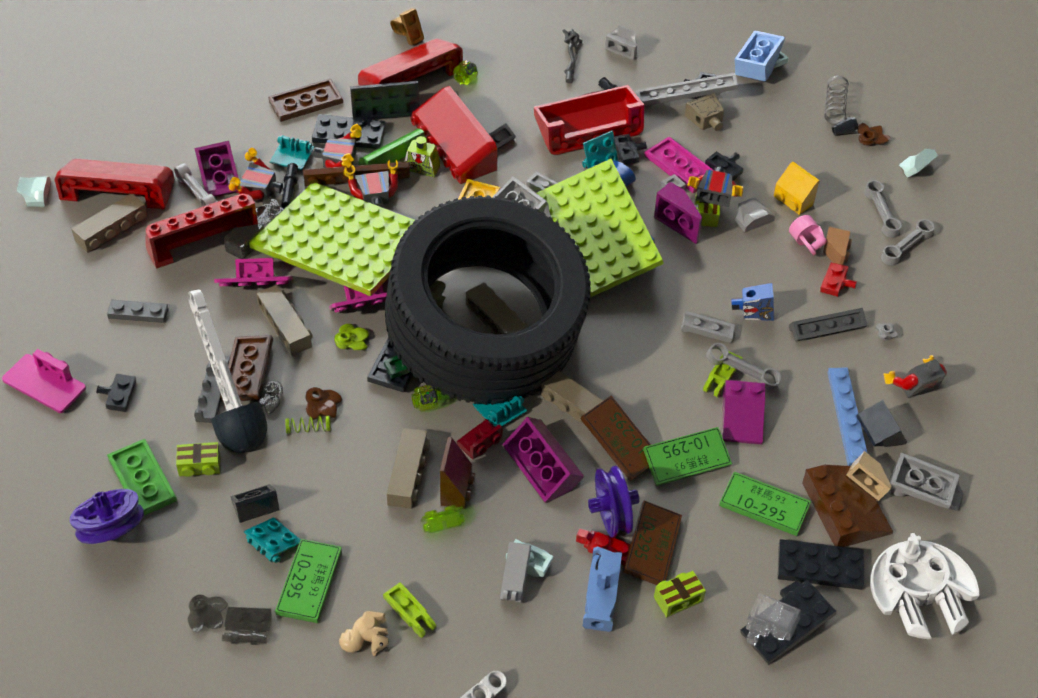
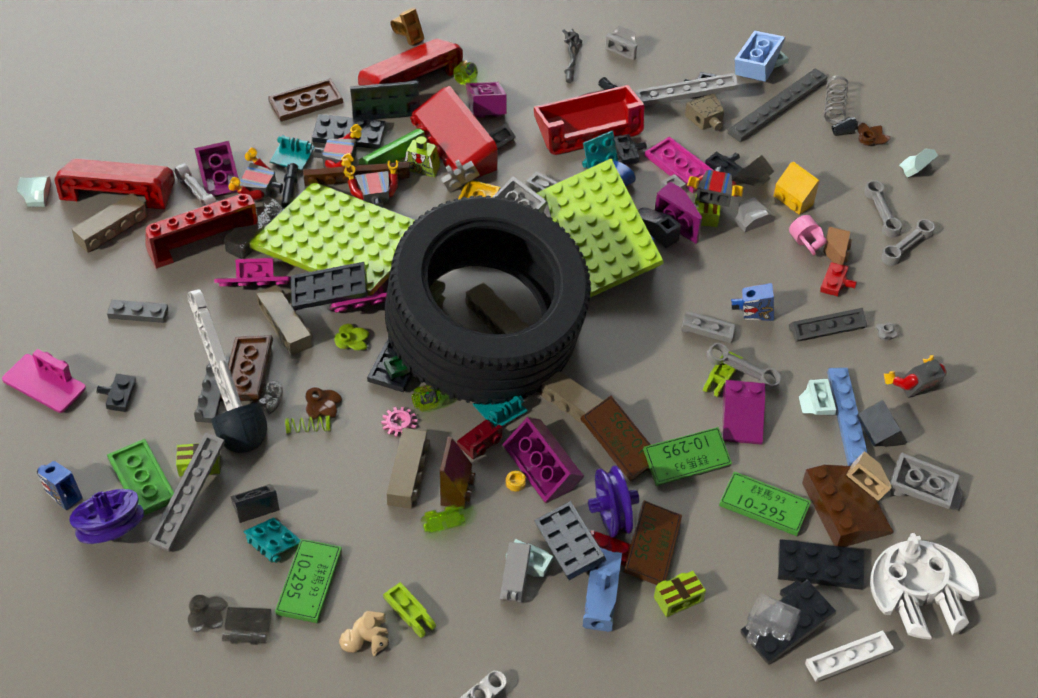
none -> blue torso [37,461,83,510]
none -> light grey plate [149,432,225,552]
none -> black plate [291,262,368,311]
none -> bright pink gear [381,407,417,437]
none -> light grey hinge [441,160,480,193]
none -> magenta slope [466,81,507,118]
none -> yellow tile [506,471,526,492]
none -> plate [534,501,607,581]
none -> black slope [638,207,681,248]
none -> dark grey plate [728,68,828,142]
none -> clear smoke slope [732,155,775,186]
none -> light aqua slope [799,379,836,415]
none -> white plate [805,631,894,682]

